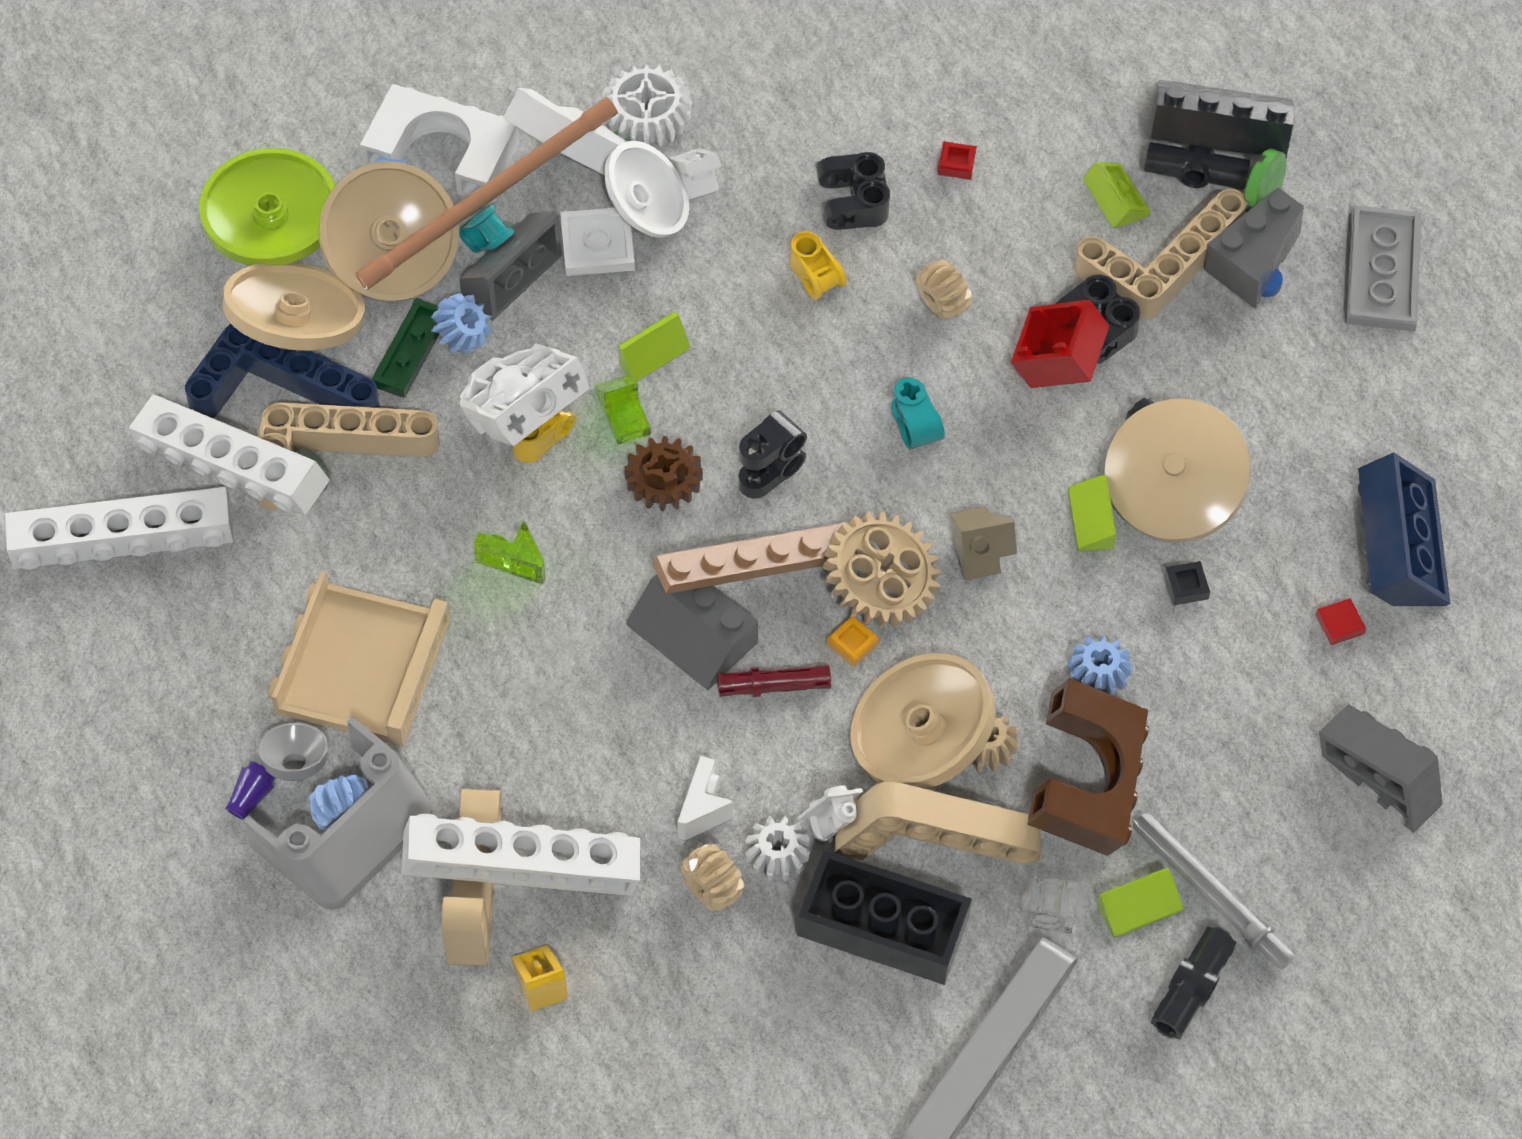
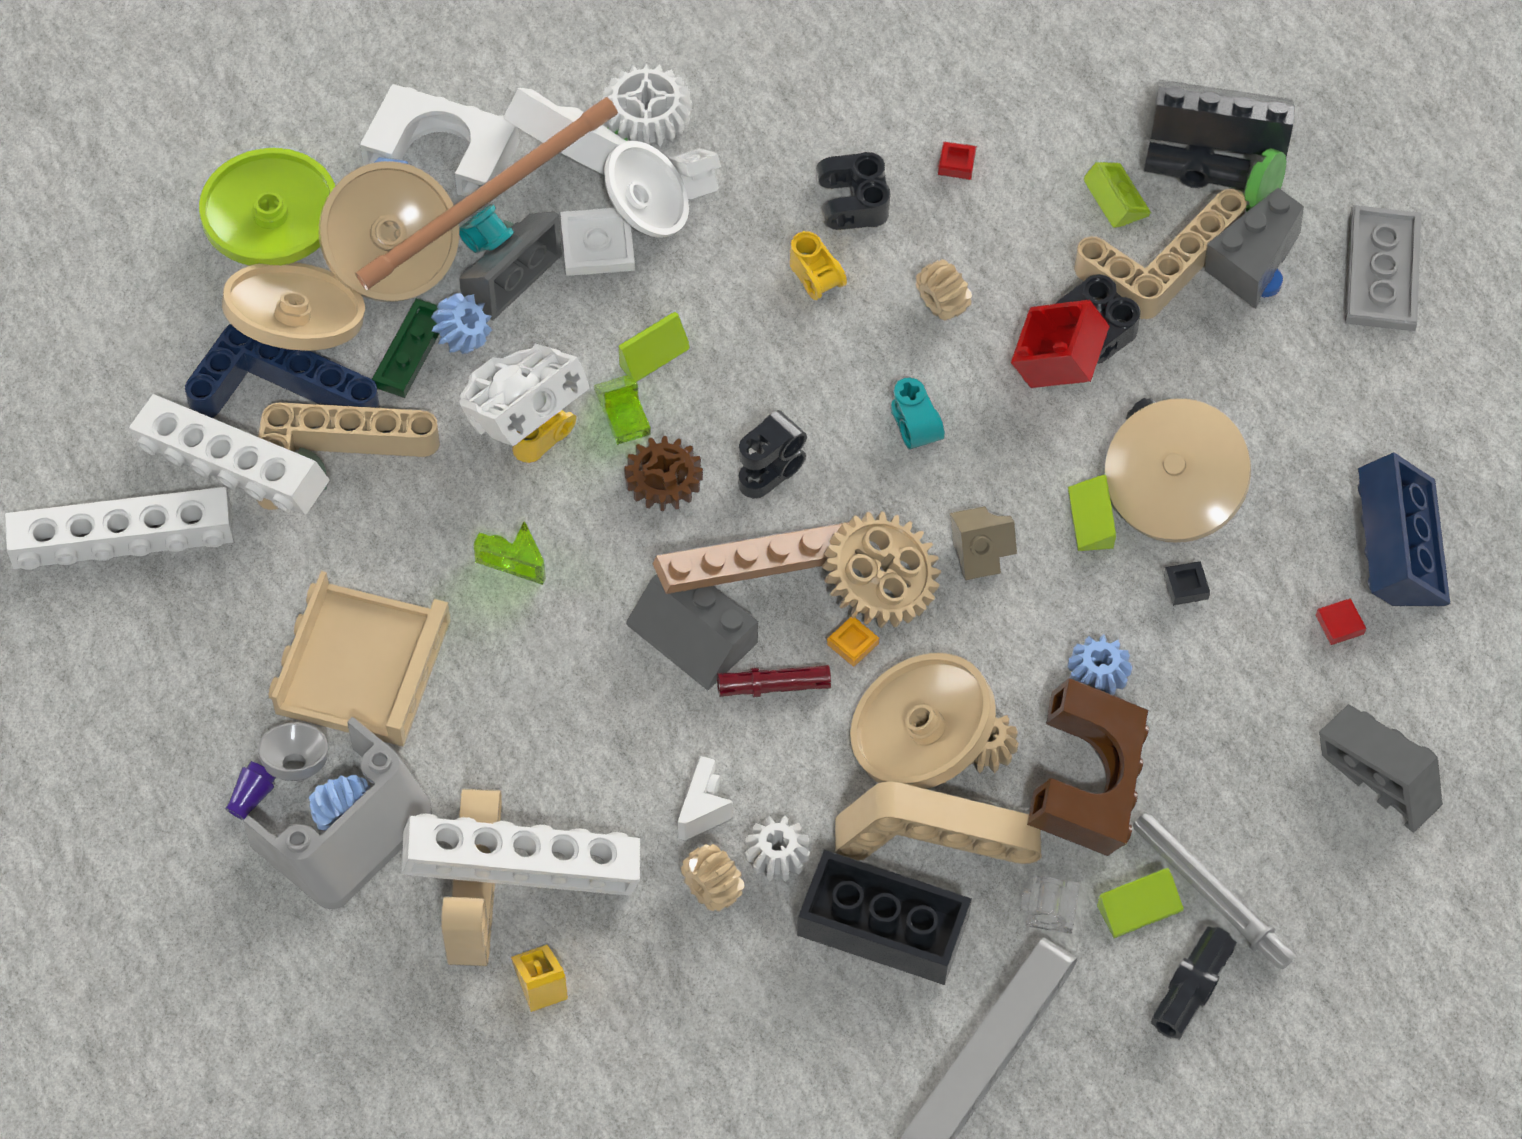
white hinge [797,786,862,841] -> none

